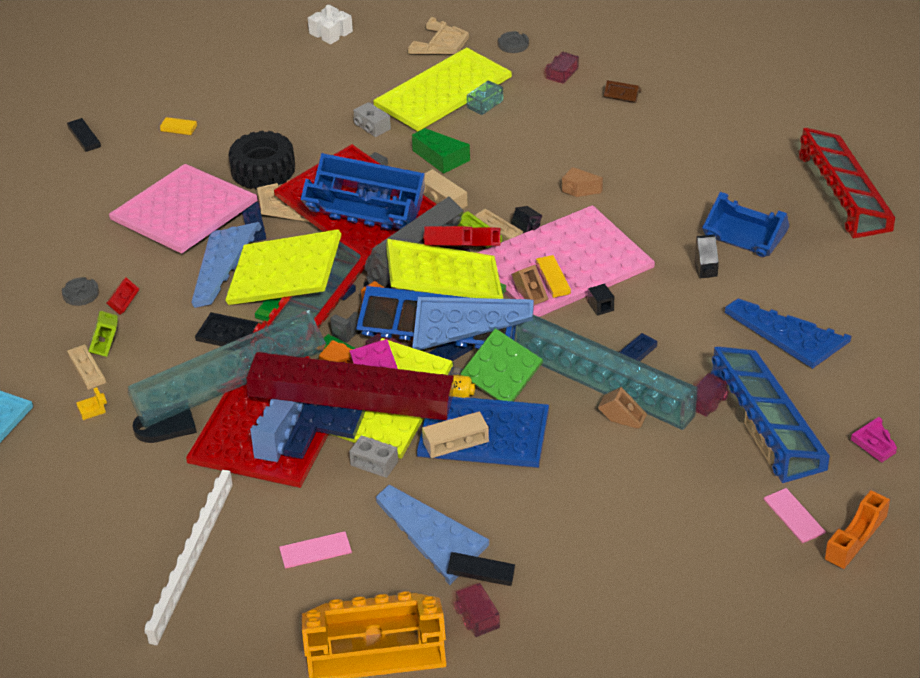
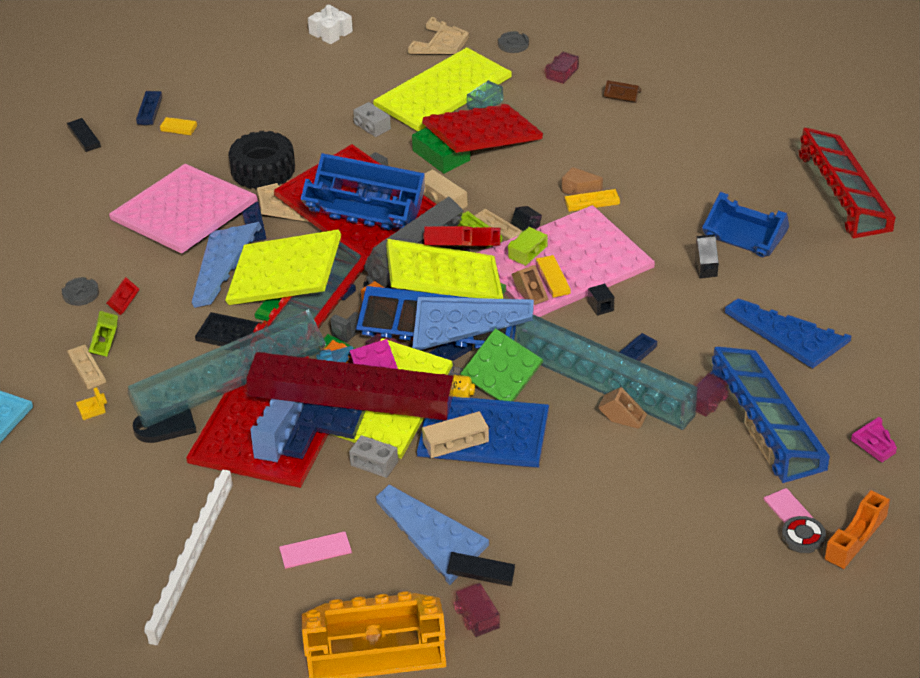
none -> dark blue plate [136,91,162,125]
none -> dark azure wing [316,346,353,362]
none -> red plate [422,104,543,153]
none -> lime brick [508,227,548,266]
none -> yellow tile [565,189,620,212]
none -> tile [782,516,826,553]

